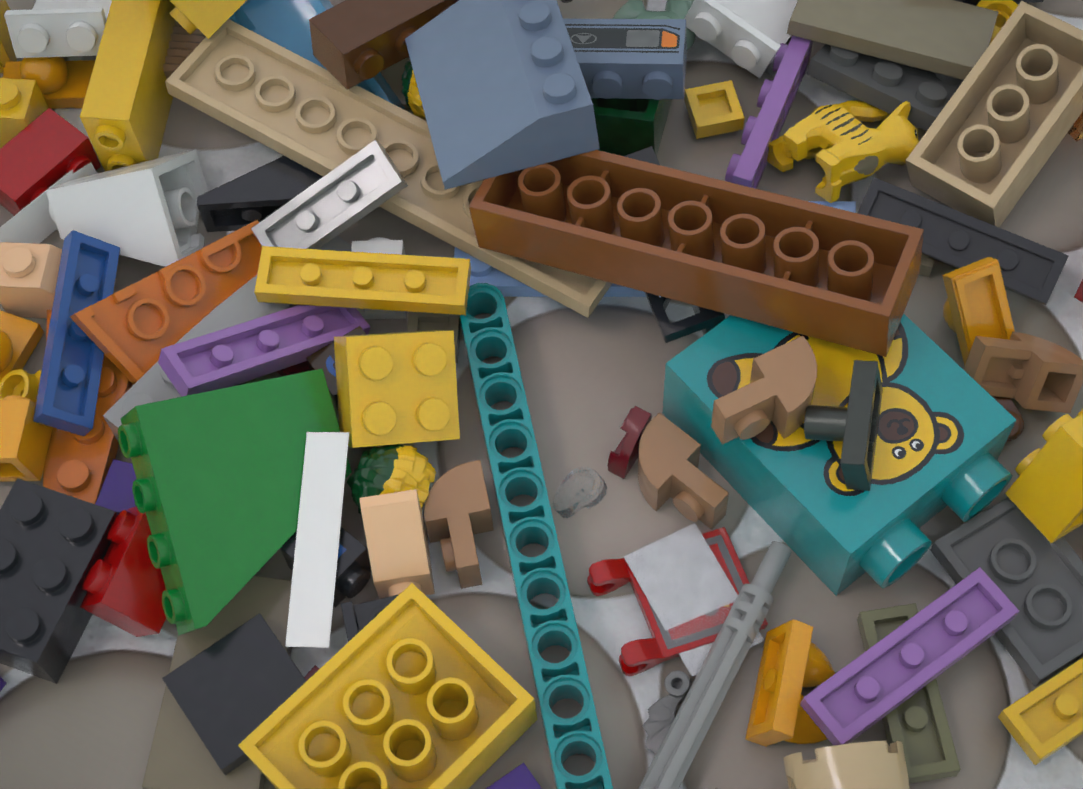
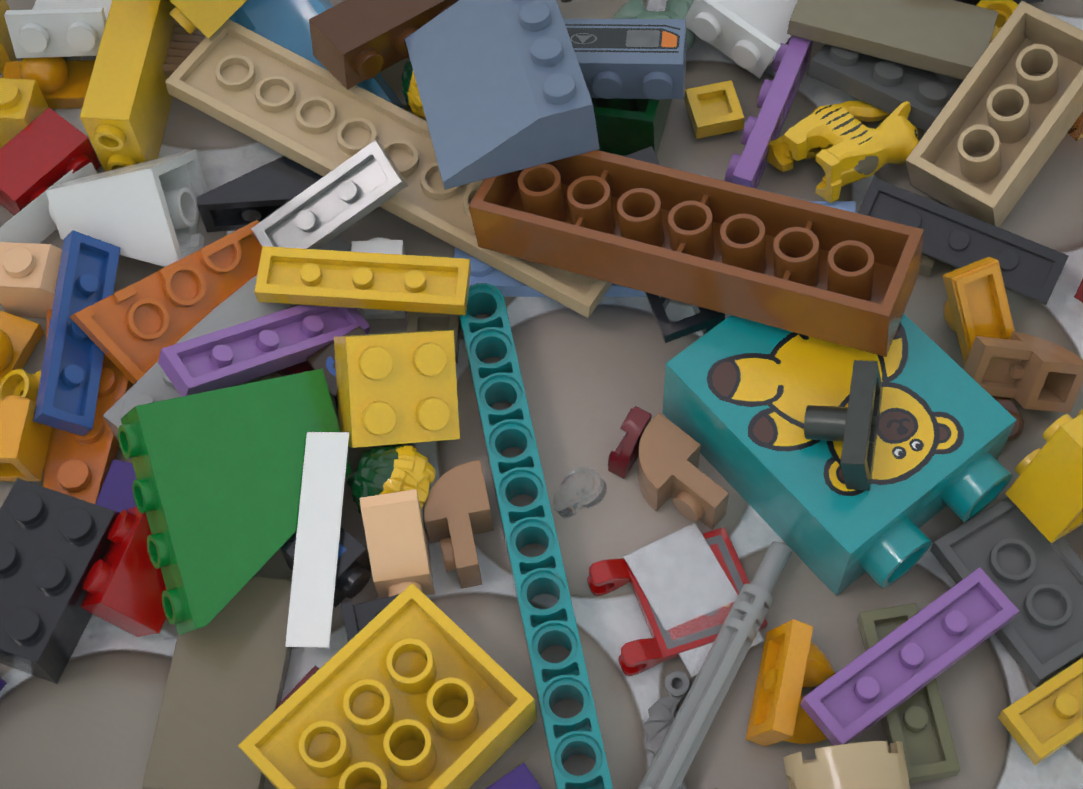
black tile [162,613,306,775] -> none
medium nougat brick [711,336,817,445] -> none

